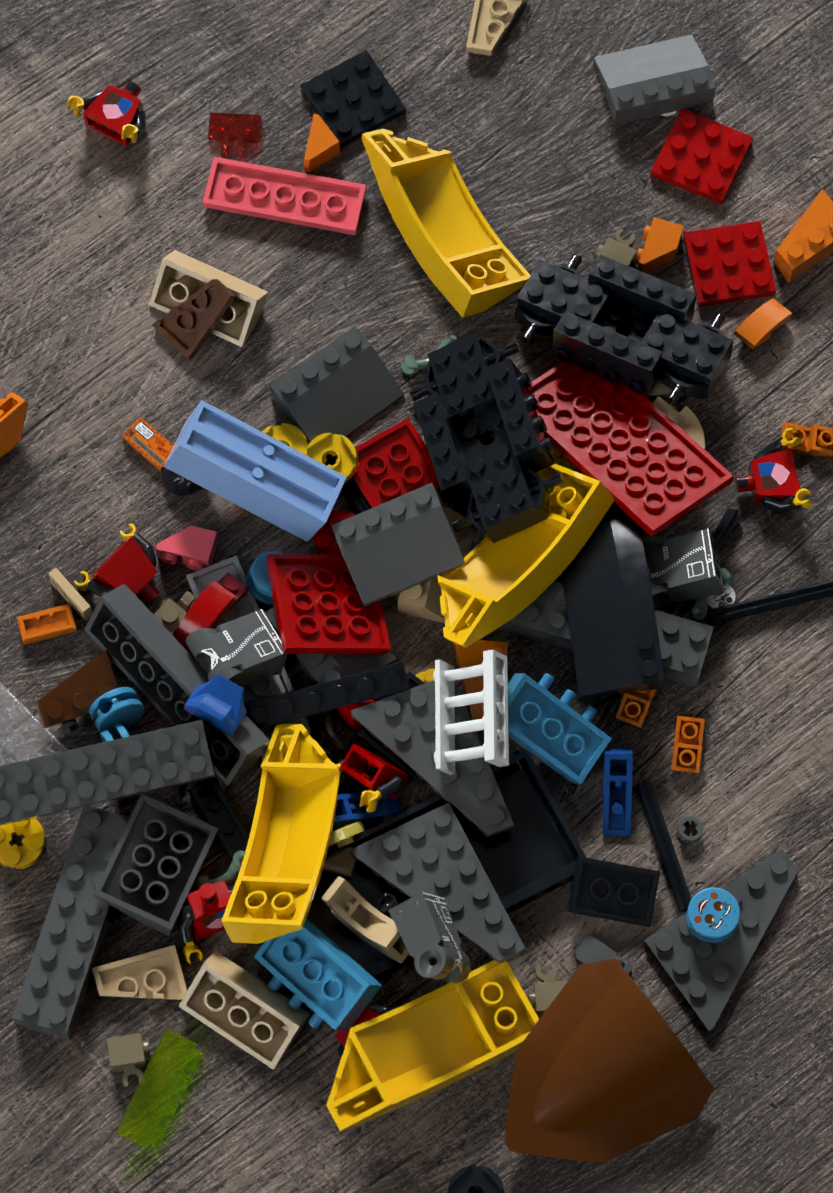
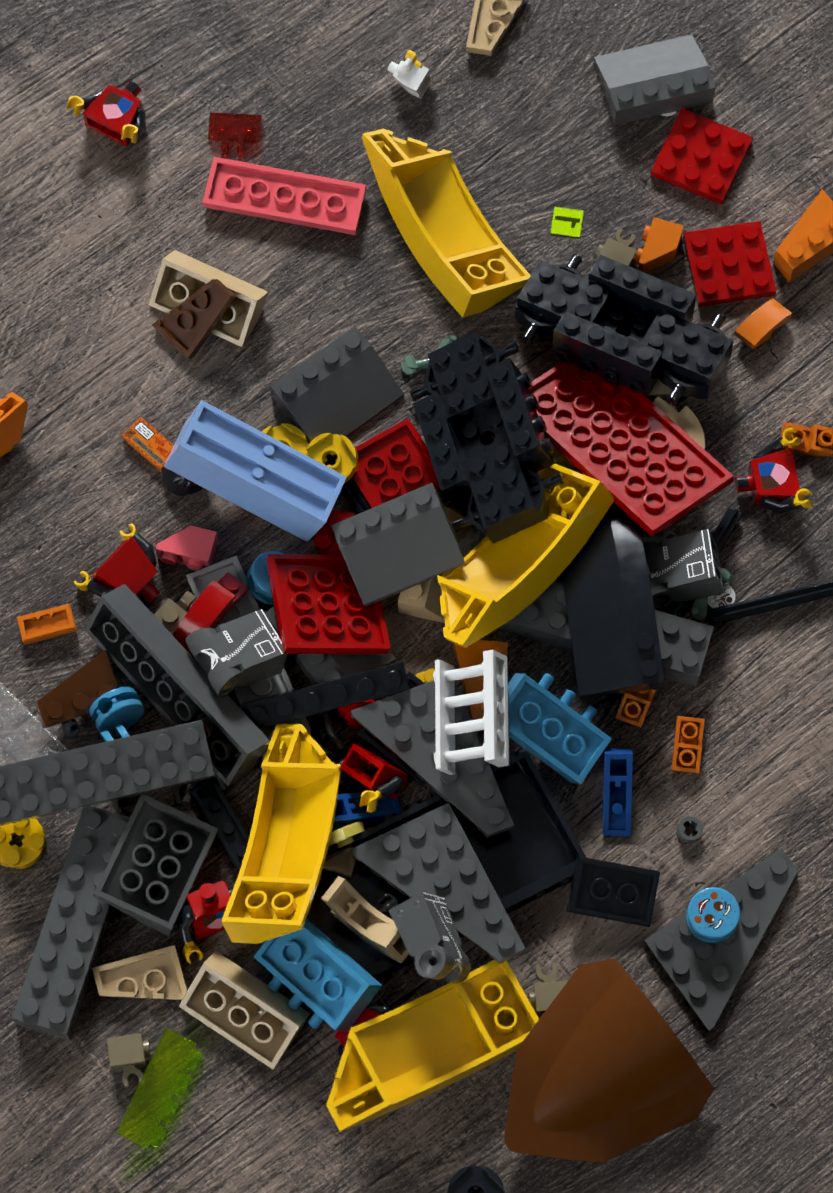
tan tile [49,568,93,621] -> none
blue slope [184,674,247,737] -> none
sand green piece [195,850,245,890] -> none
black plate [300,50,406,148] -> none
orange slope [304,114,340,172] -> none
dark grey piece [575,936,632,974] -> none
black axle [636,780,692,912] -> none
none -> white piece [388,50,434,99]
none -> clear neon green sticker [550,207,584,237]

